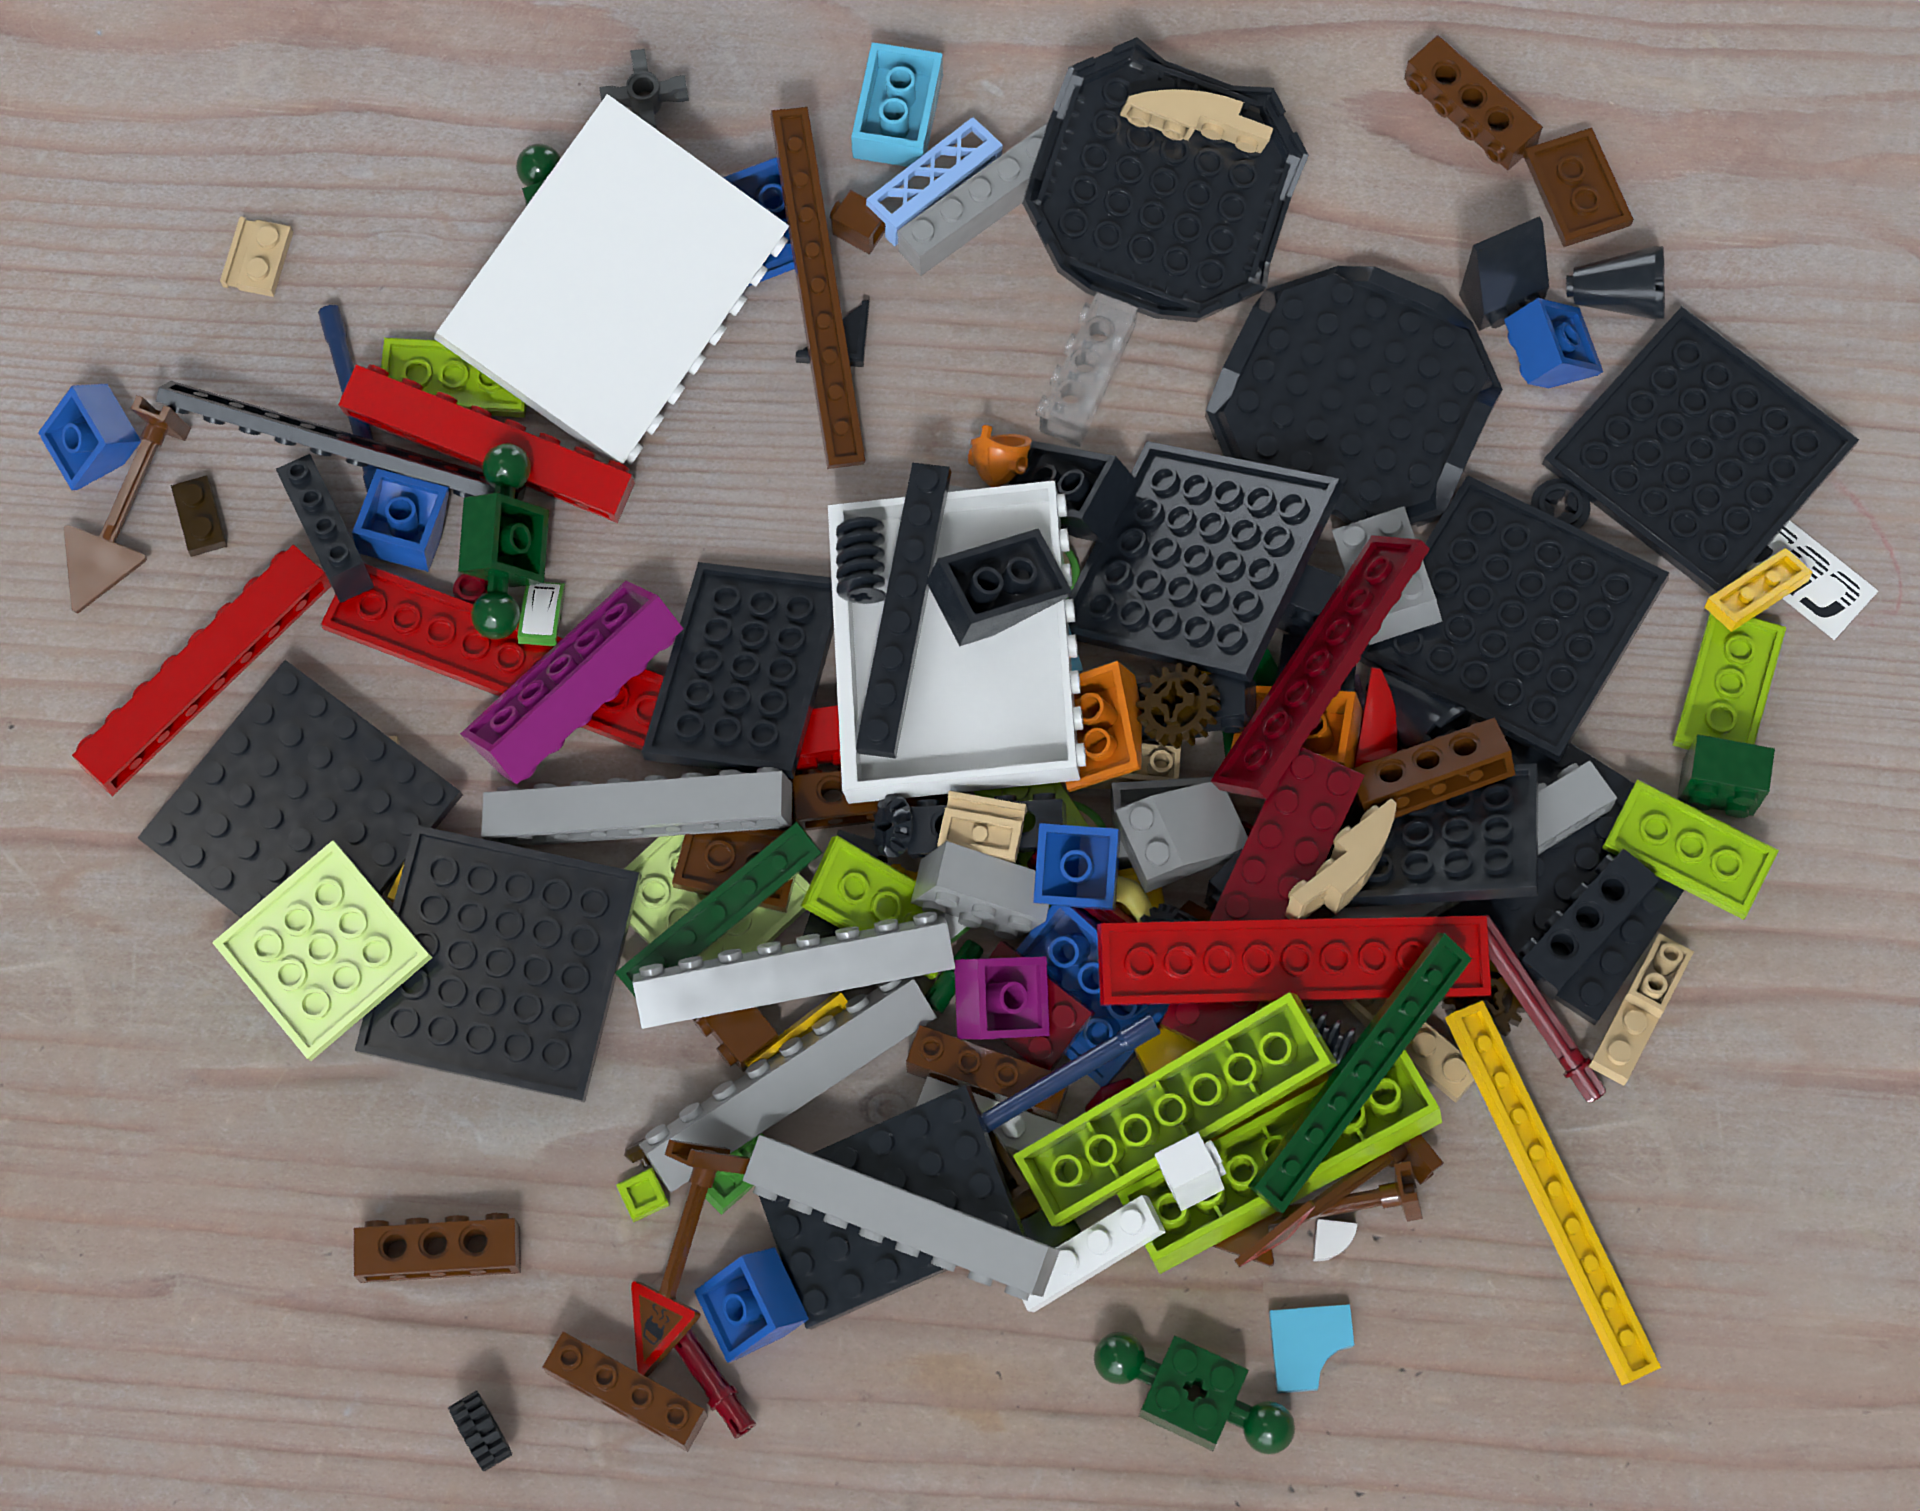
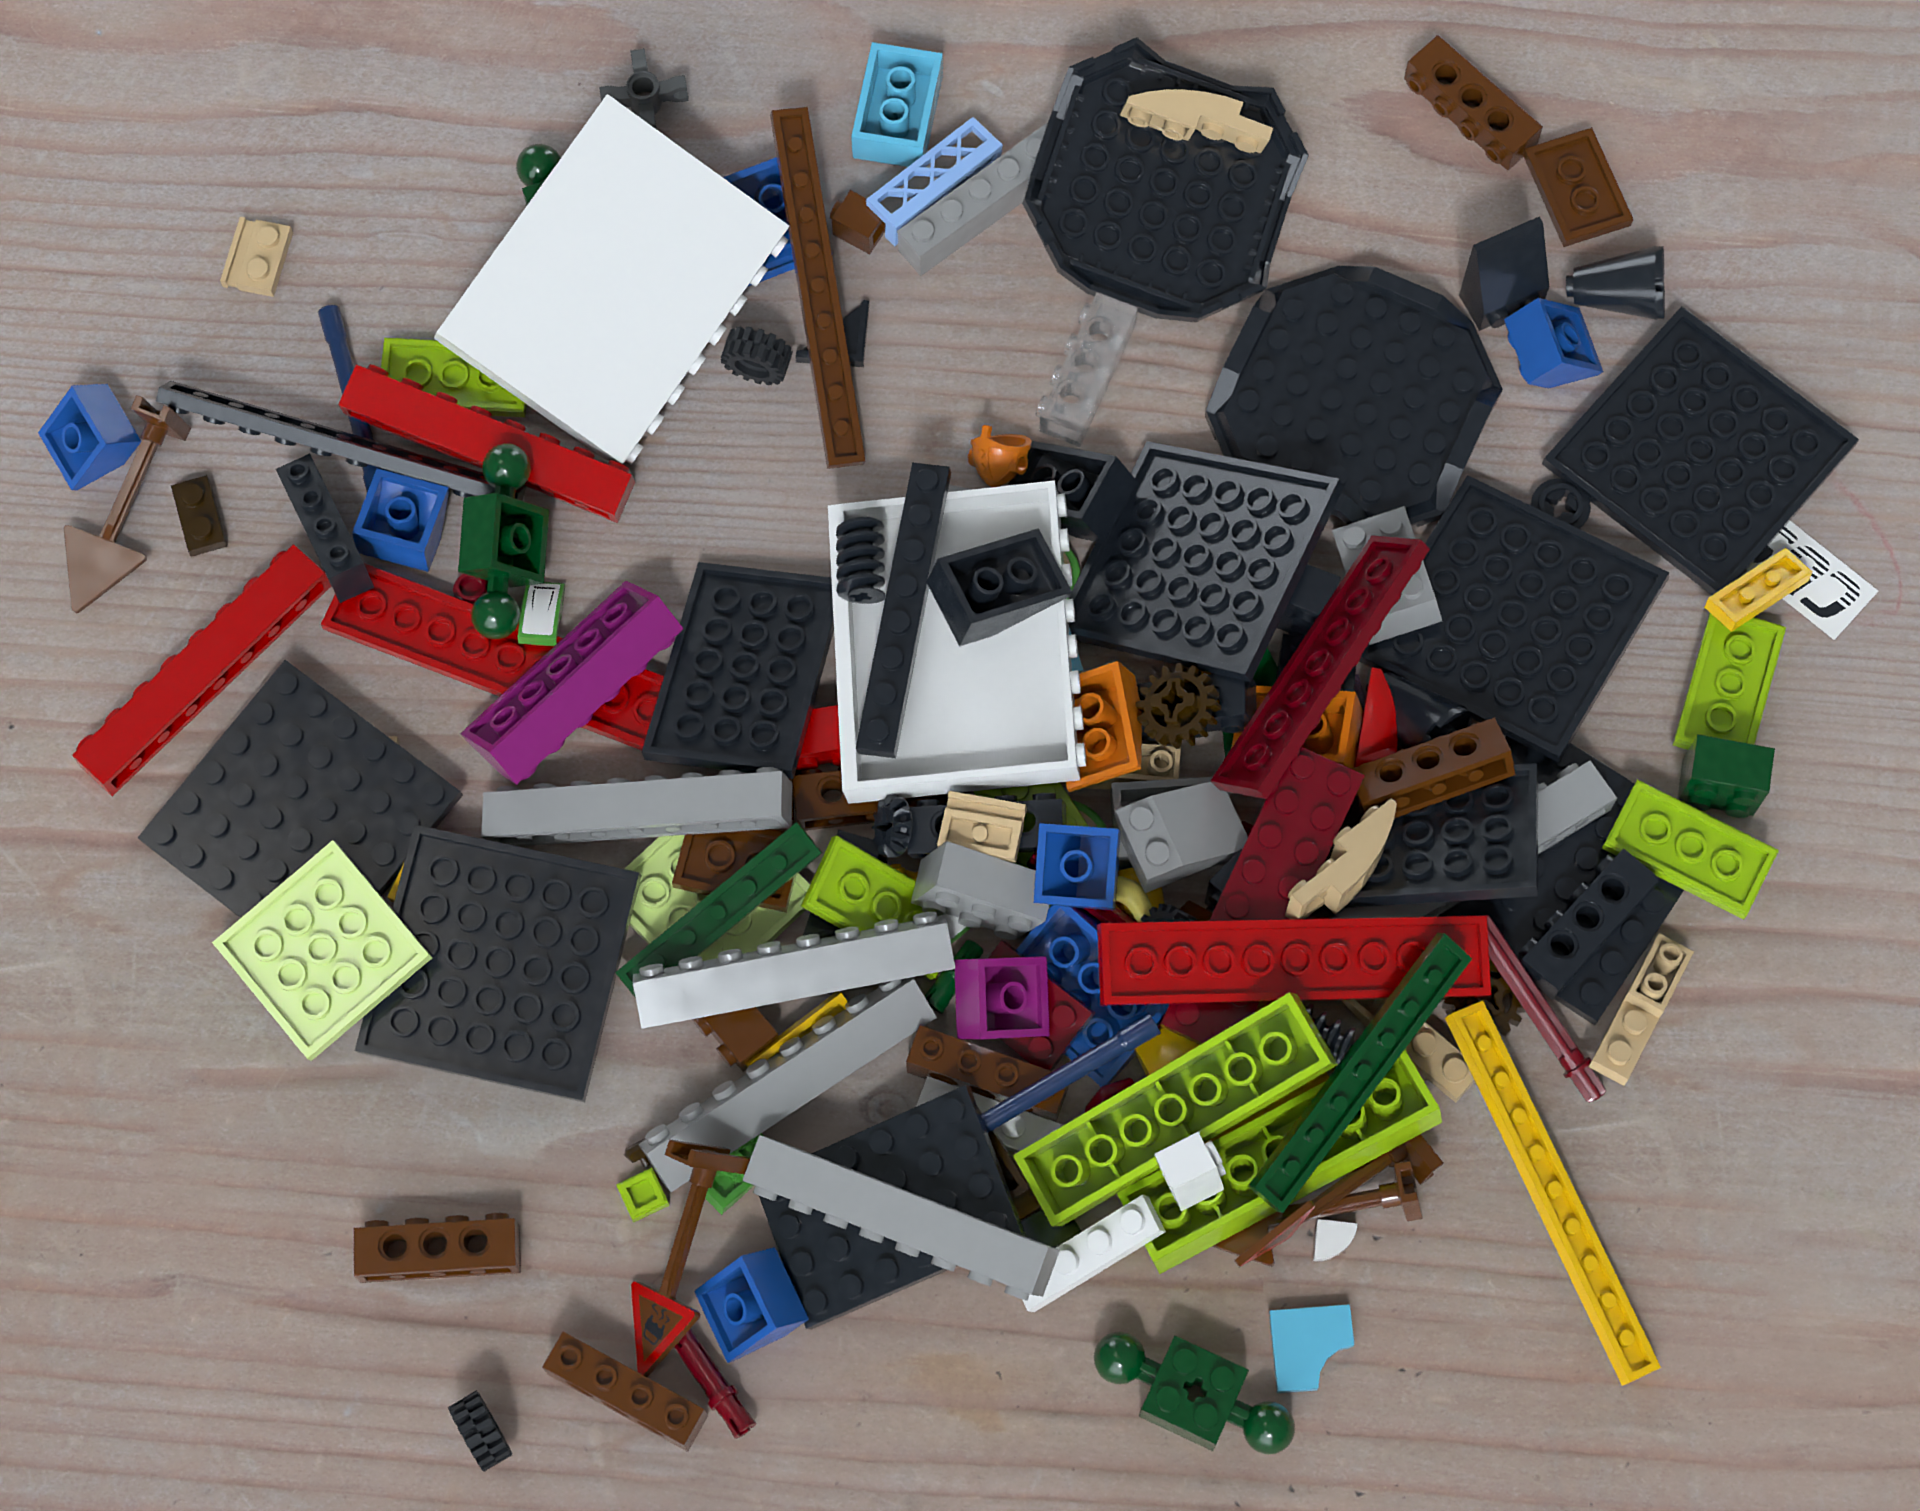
none -> black tyre [720,326,793,385]

